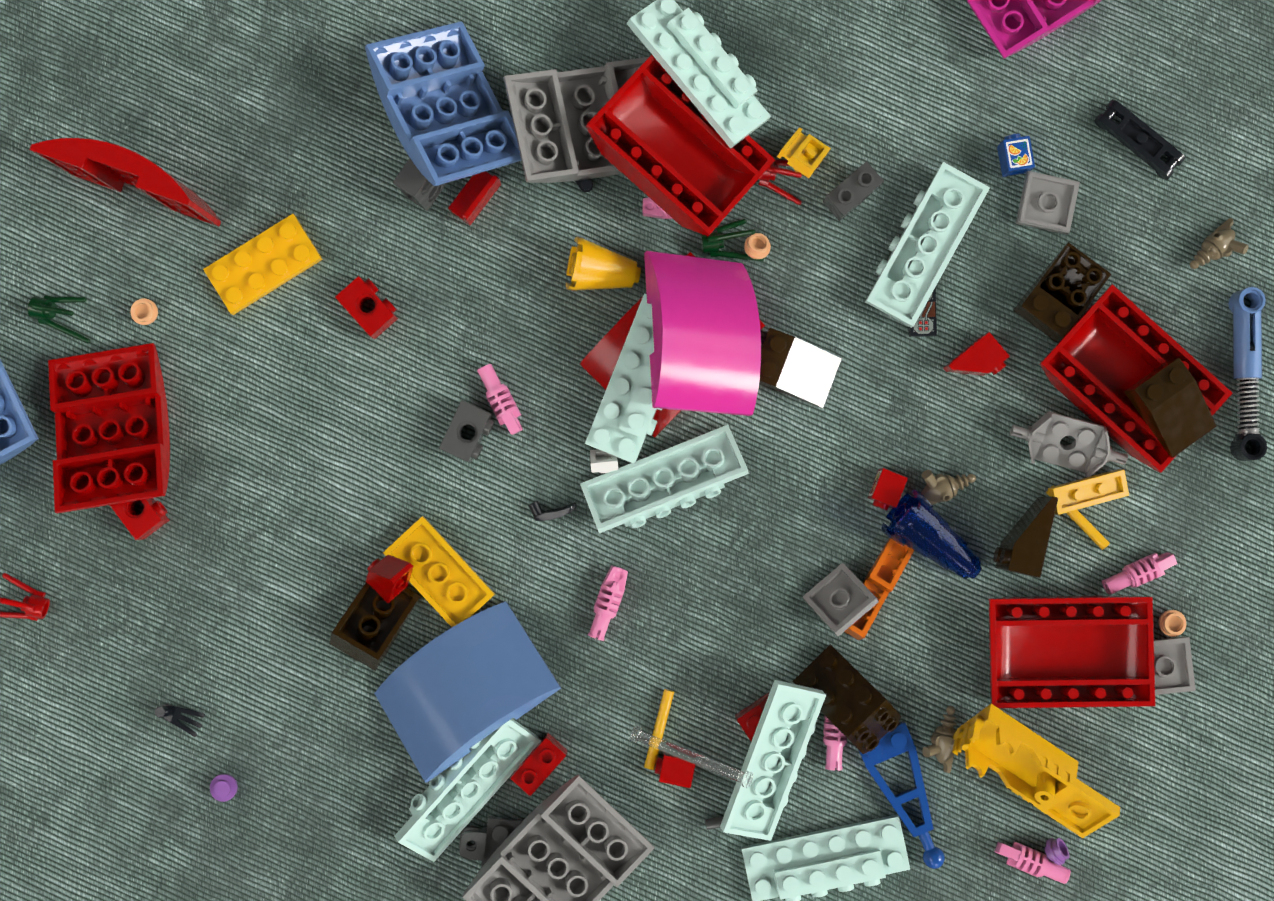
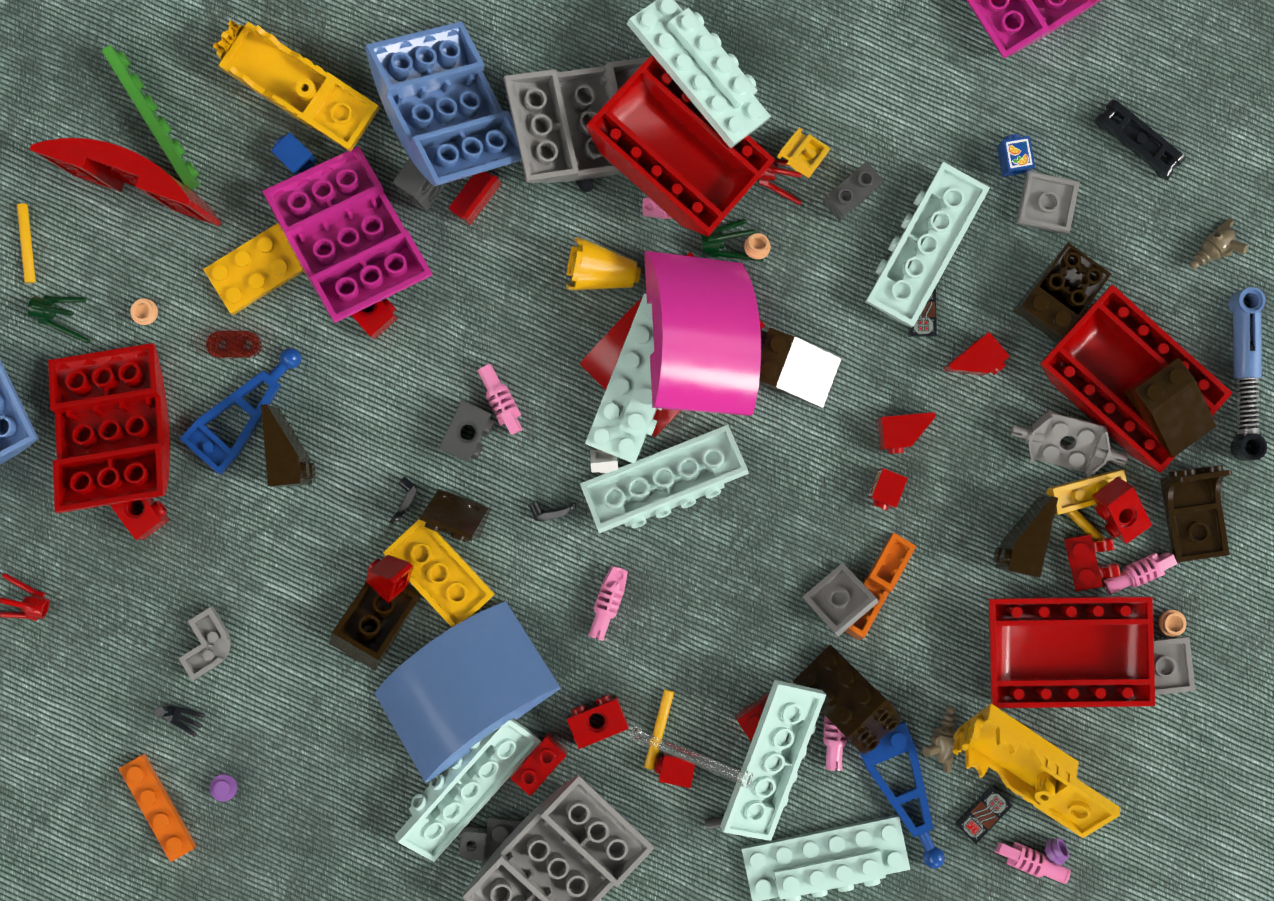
clear blue cone [881,490,982,579] -> none
dark tan piece [913,470,976,510] -> none
none -> yellow bar [17,203,36,284]
none -> bright green plate [101,45,201,190]
none -> orange plate [118,754,197,862]
none -> light grey plate [178,607,231,681]
none -> blue plate [180,348,301,475]
none -> clear red plate [206,331,262,359]
none -> yellow piece [213,20,380,152]
none -> dark brown slope [261,404,316,487]
none -> dark pink slope [262,146,432,323]
none -> blue brick [271,132,318,175]
none -> black piece [390,476,418,523]
none -> dark brown slope [419,489,491,542]
none -> red brick [567,694,629,749]
none -> red slope [877,412,935,454]
none -> tile [955,785,1013,844]
none -> red plate [1064,533,1121,591]
none -> red brick [1092,477,1152,544]
none -> dark brown bracket [1160,465,1233,563]

